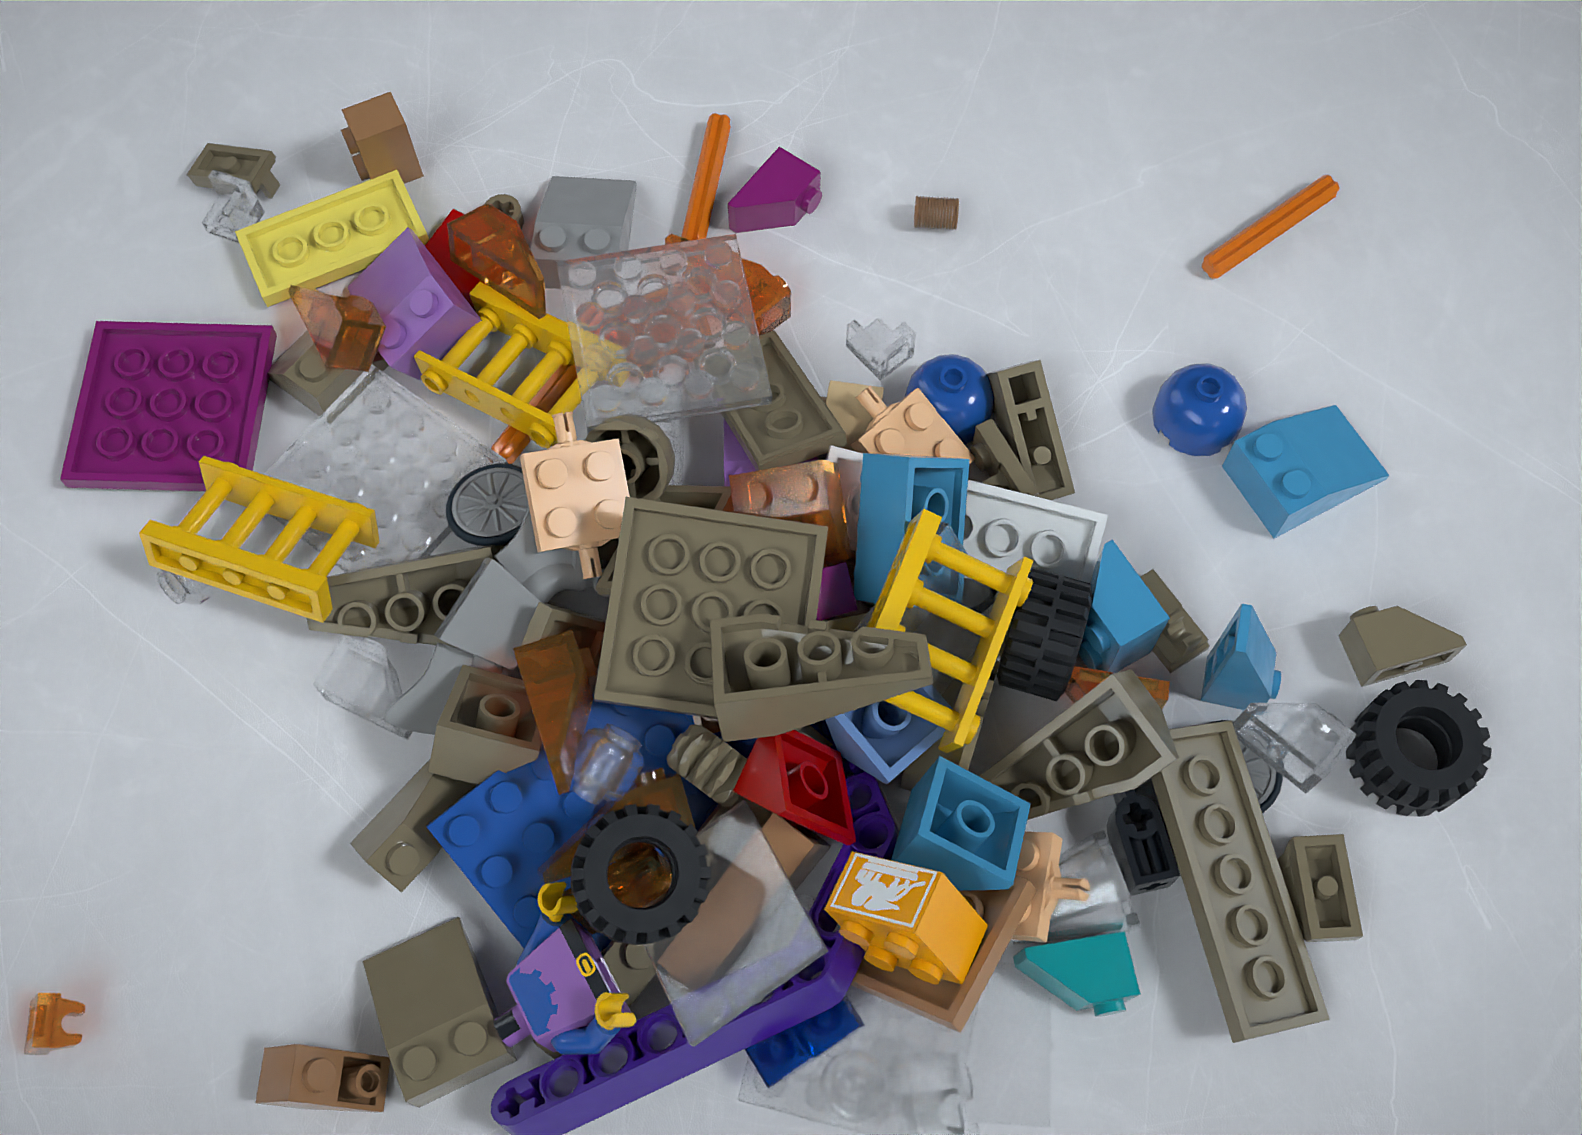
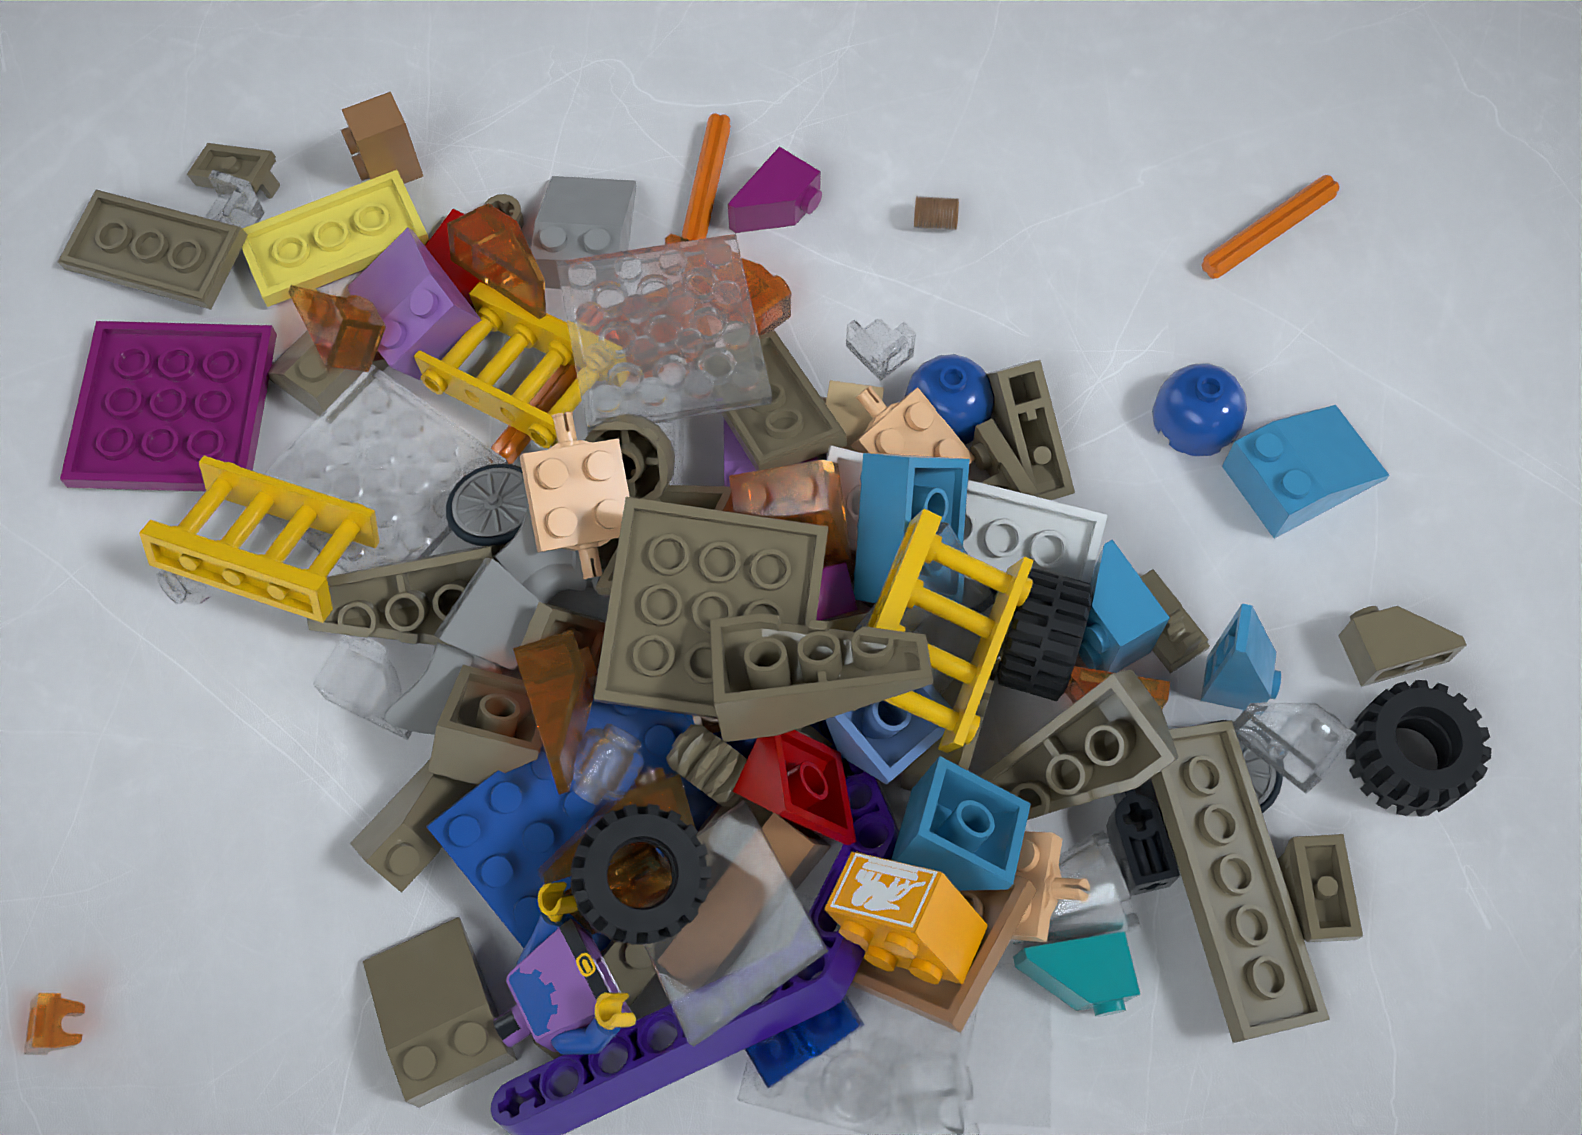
medium nougat slope [255,1044,390,1113] -> none
none -> dark tan tile [58,189,248,310]

